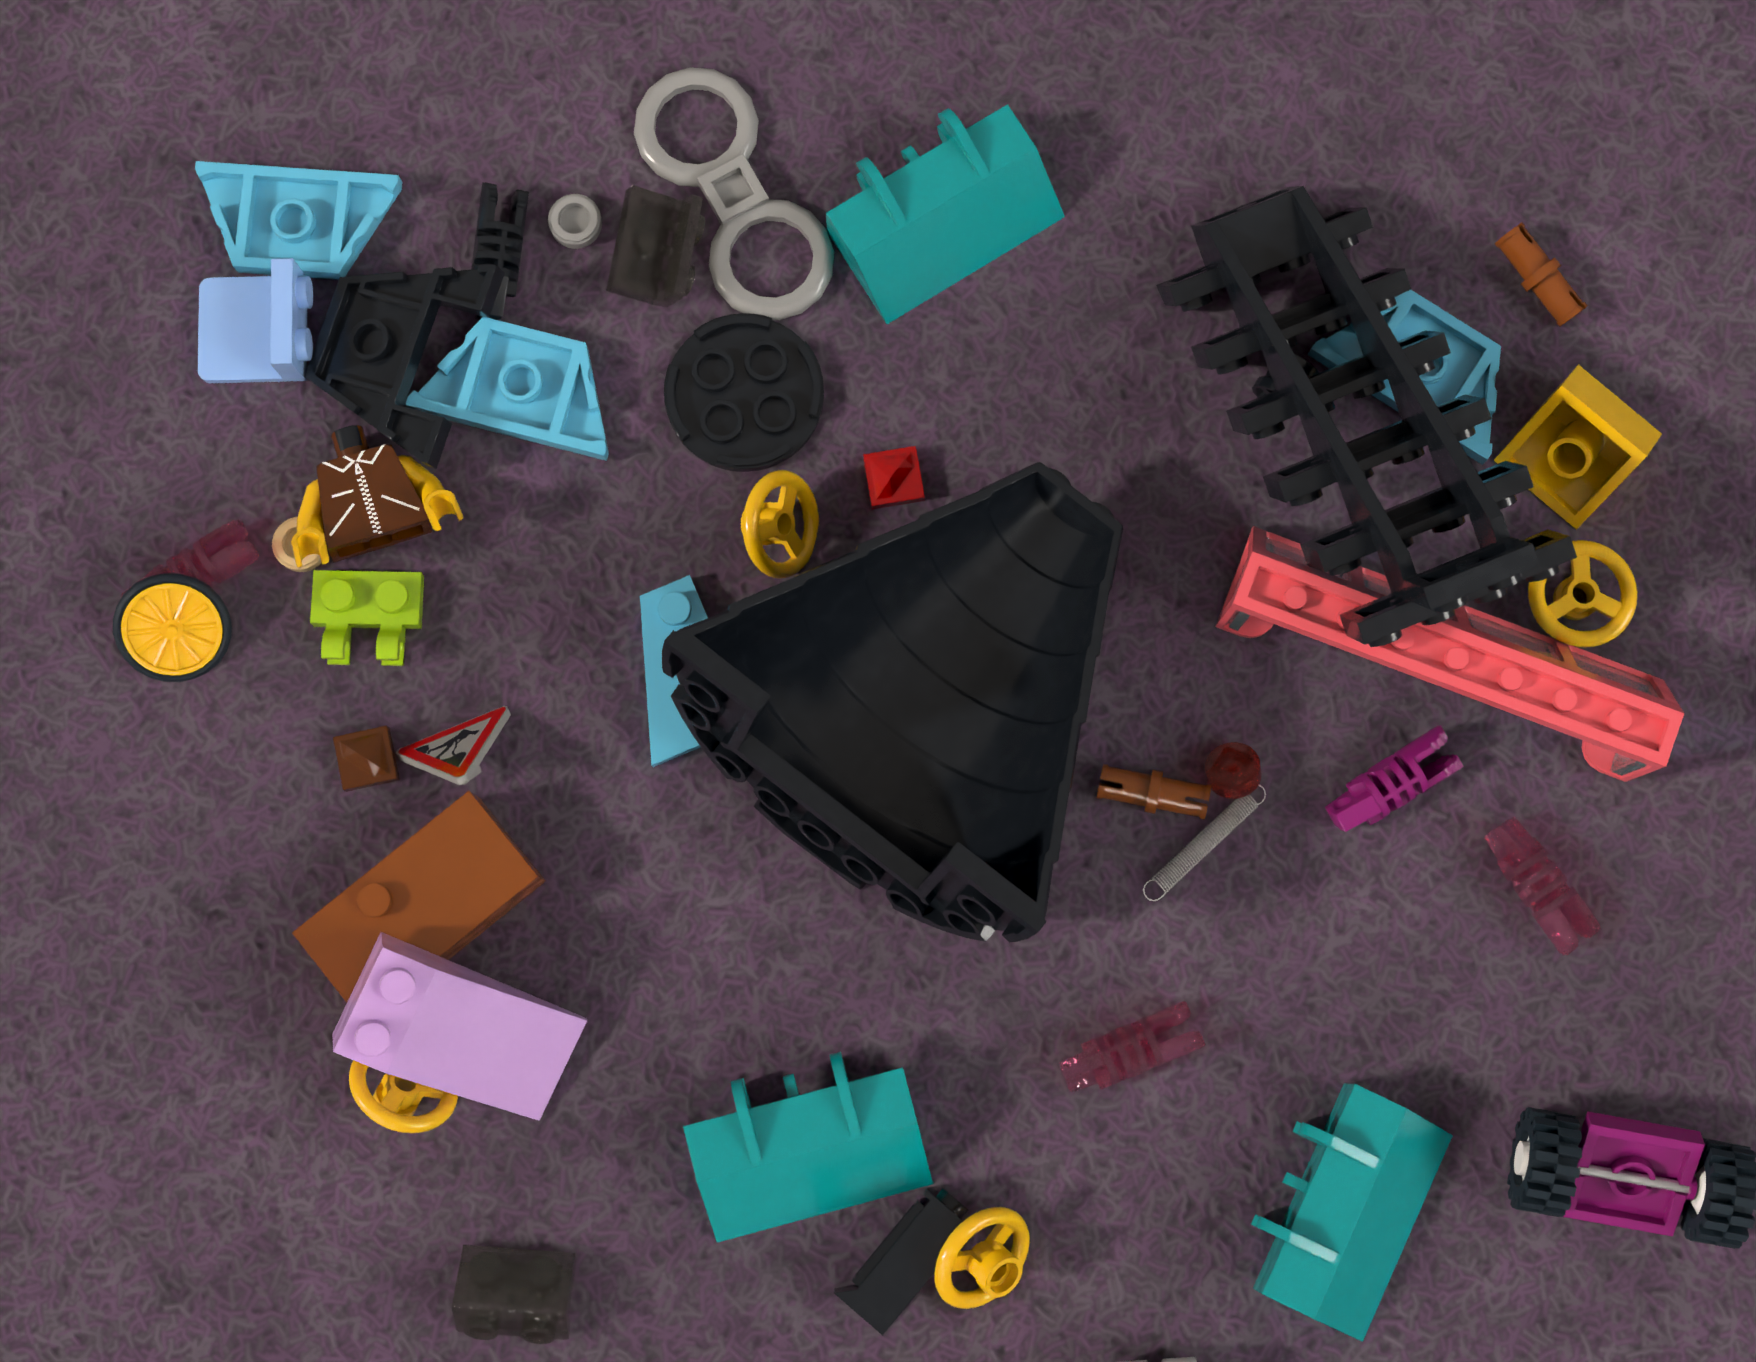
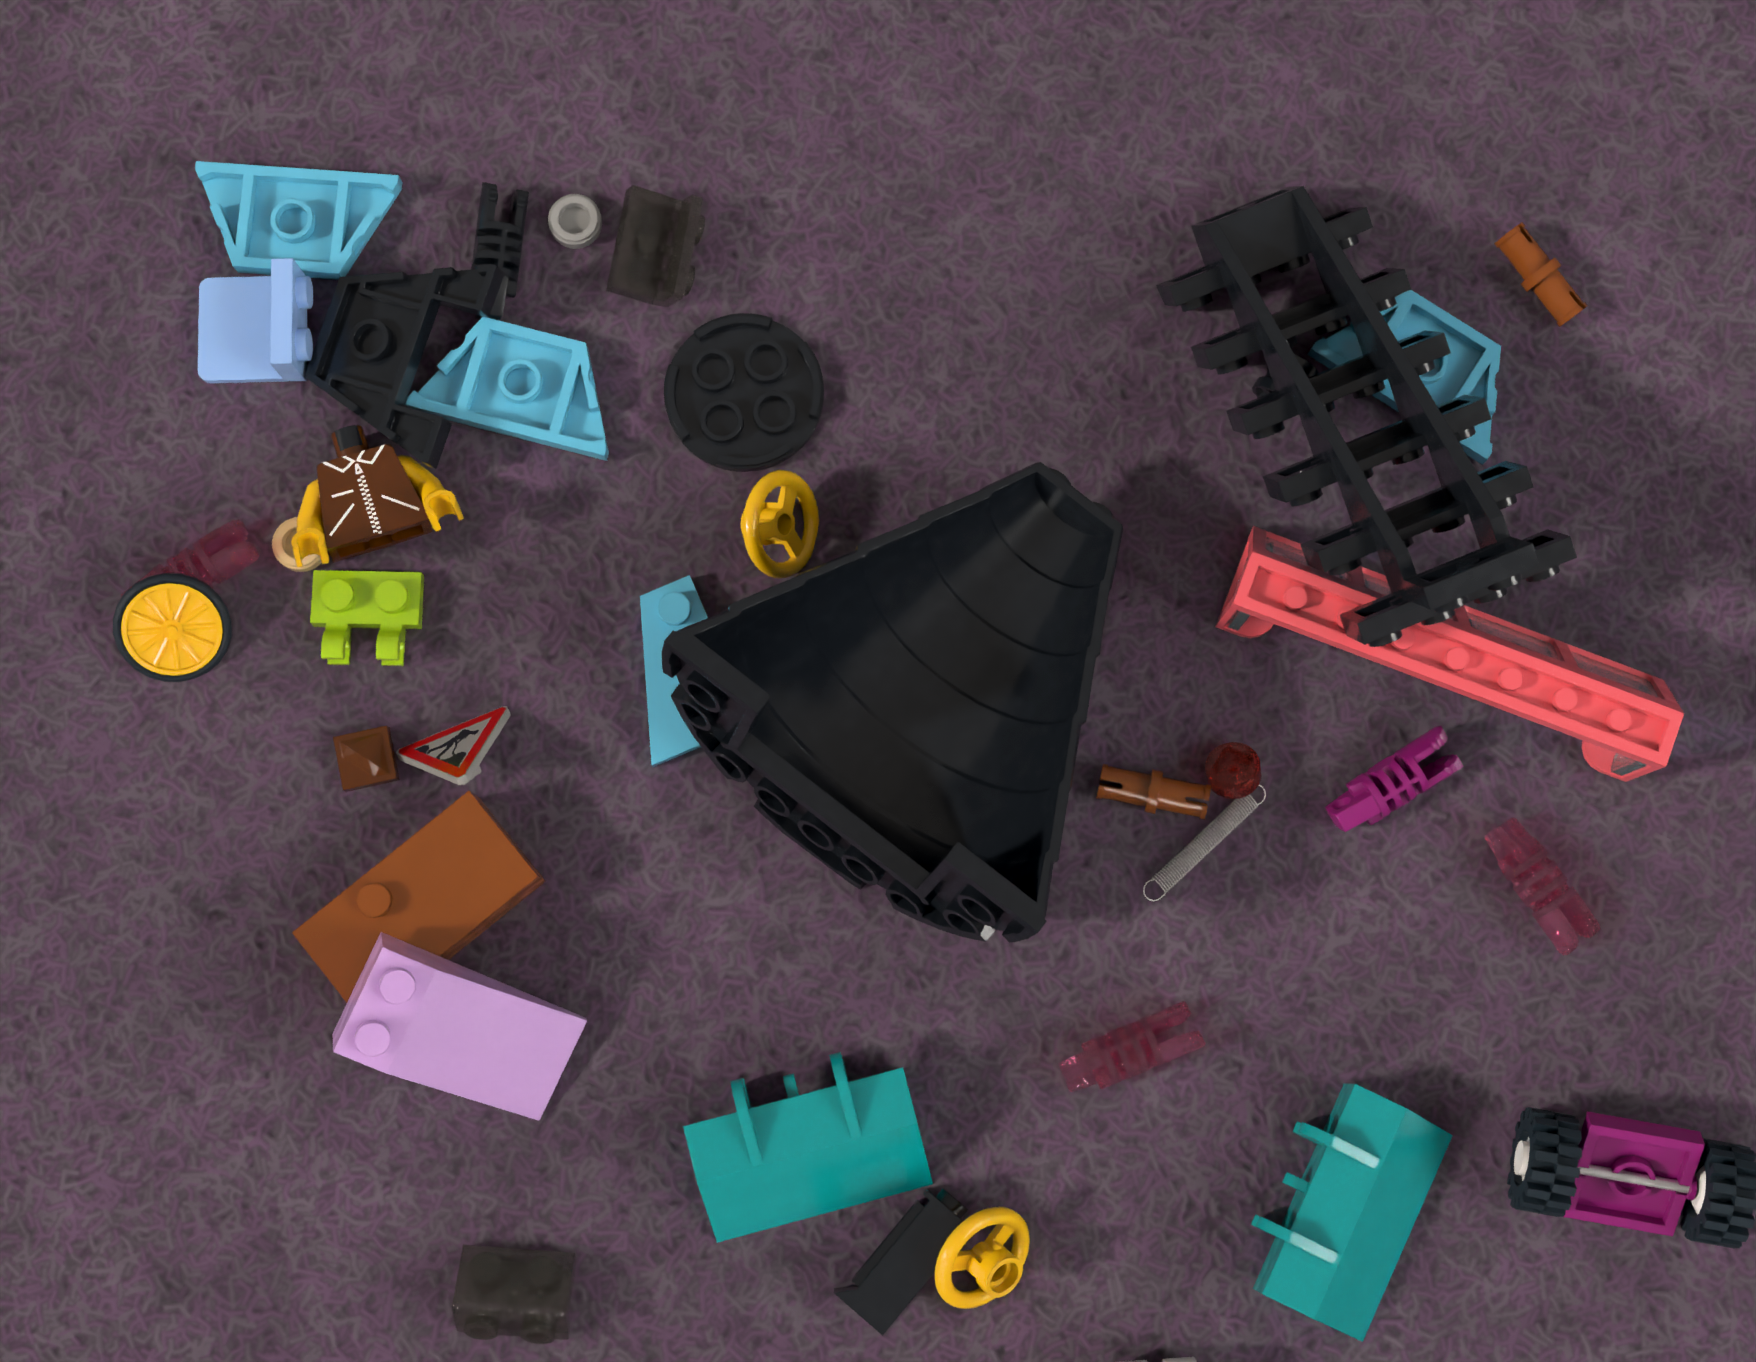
yellow piece [349,1060,458,1133] -> none
light grey bar [634,67,835,321] -> none
teal piece [826,104,1065,324] -> none
red tile [863,446,925,510] -> none
yellow slope [1494,364,1662,530] -> none
yellow piece [1528,540,1637,647] -> none

